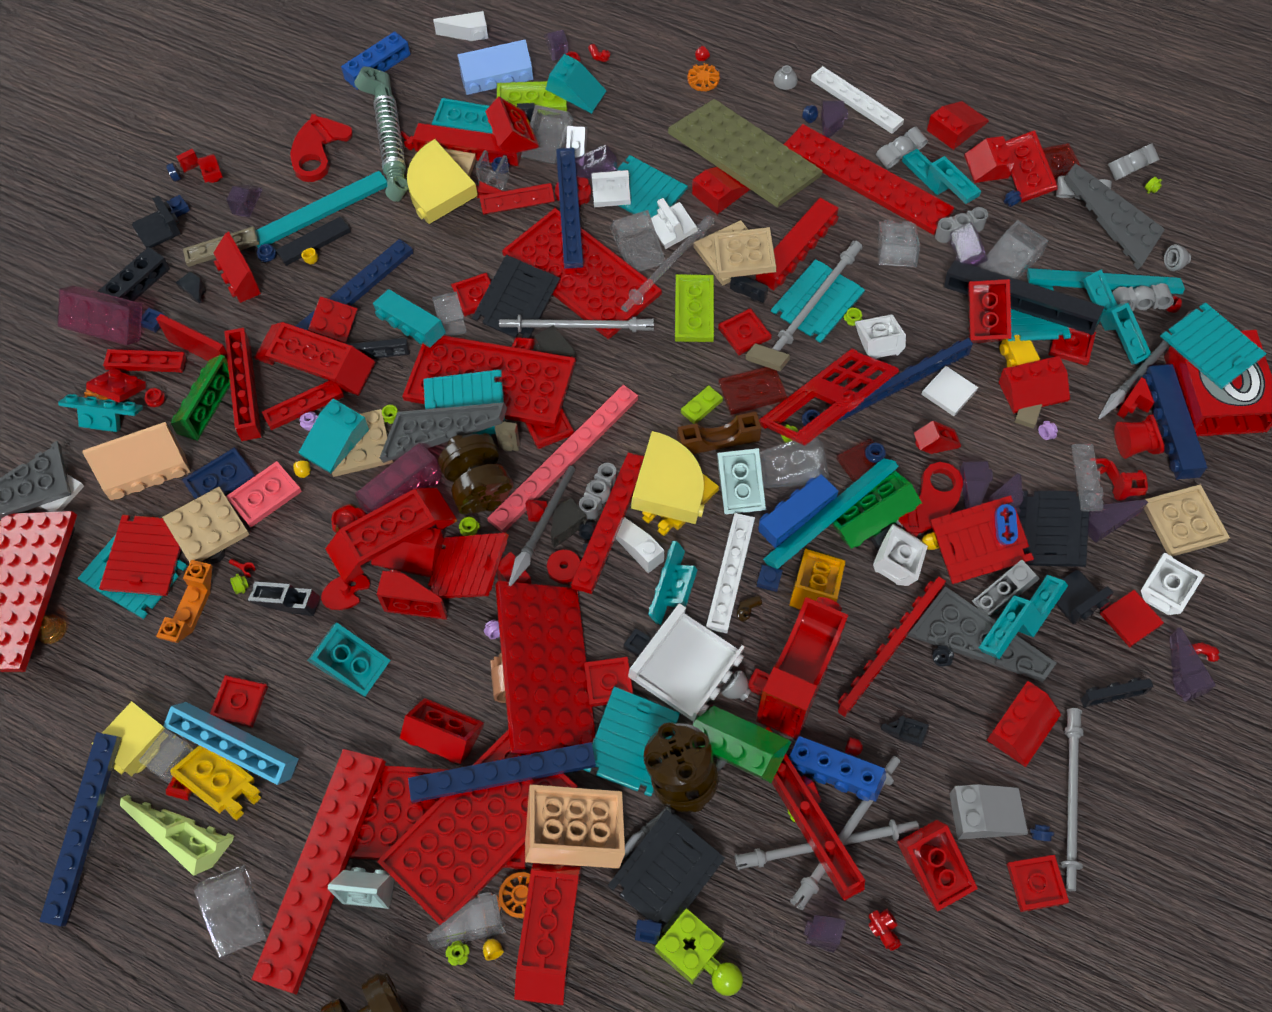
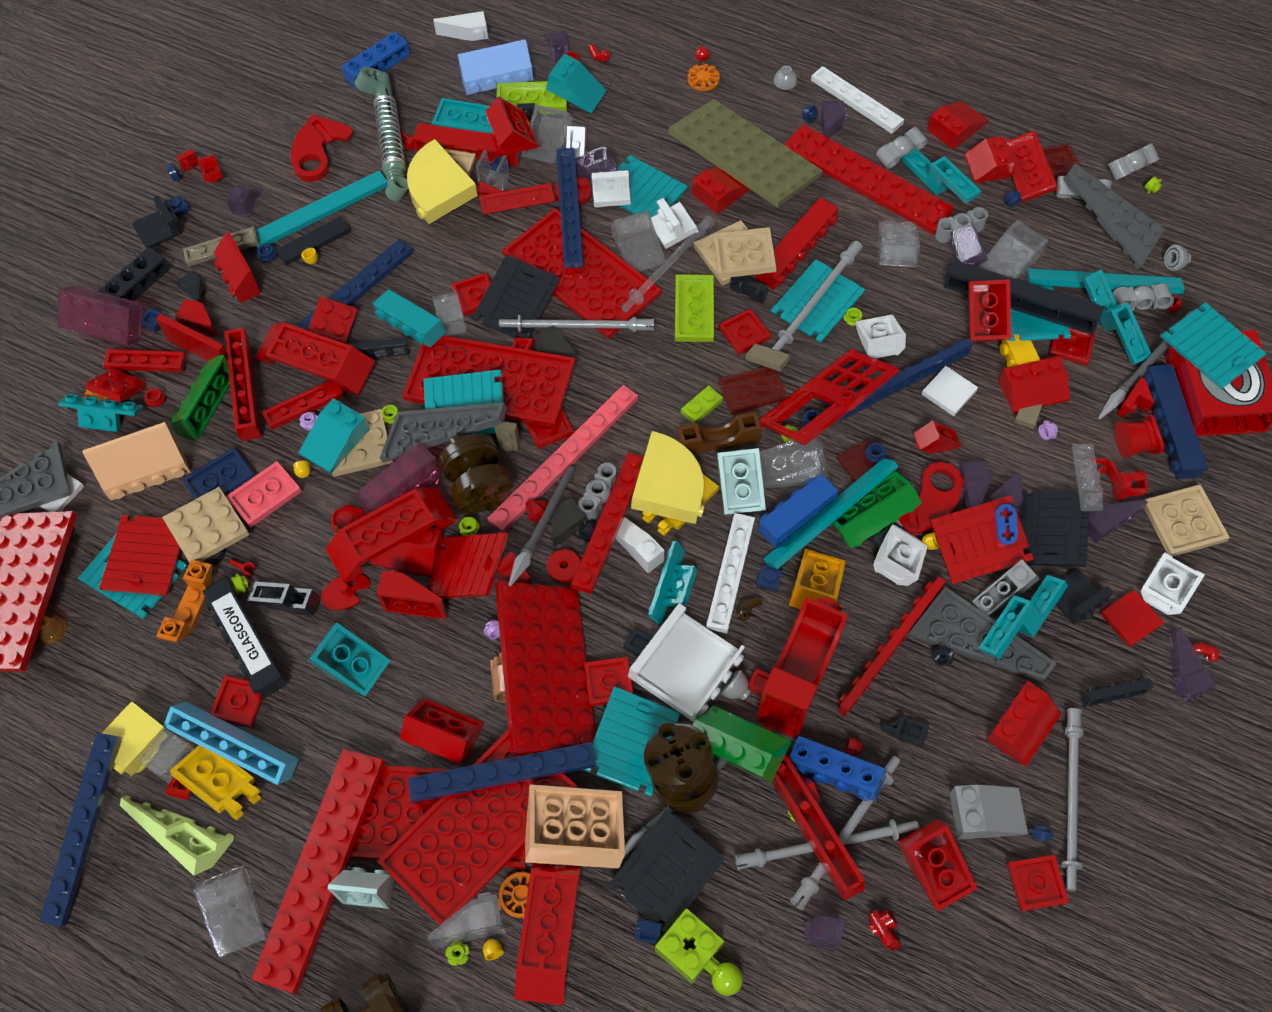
none -> red slope [175,299,217,337]
none -> black brick [202,578,287,699]

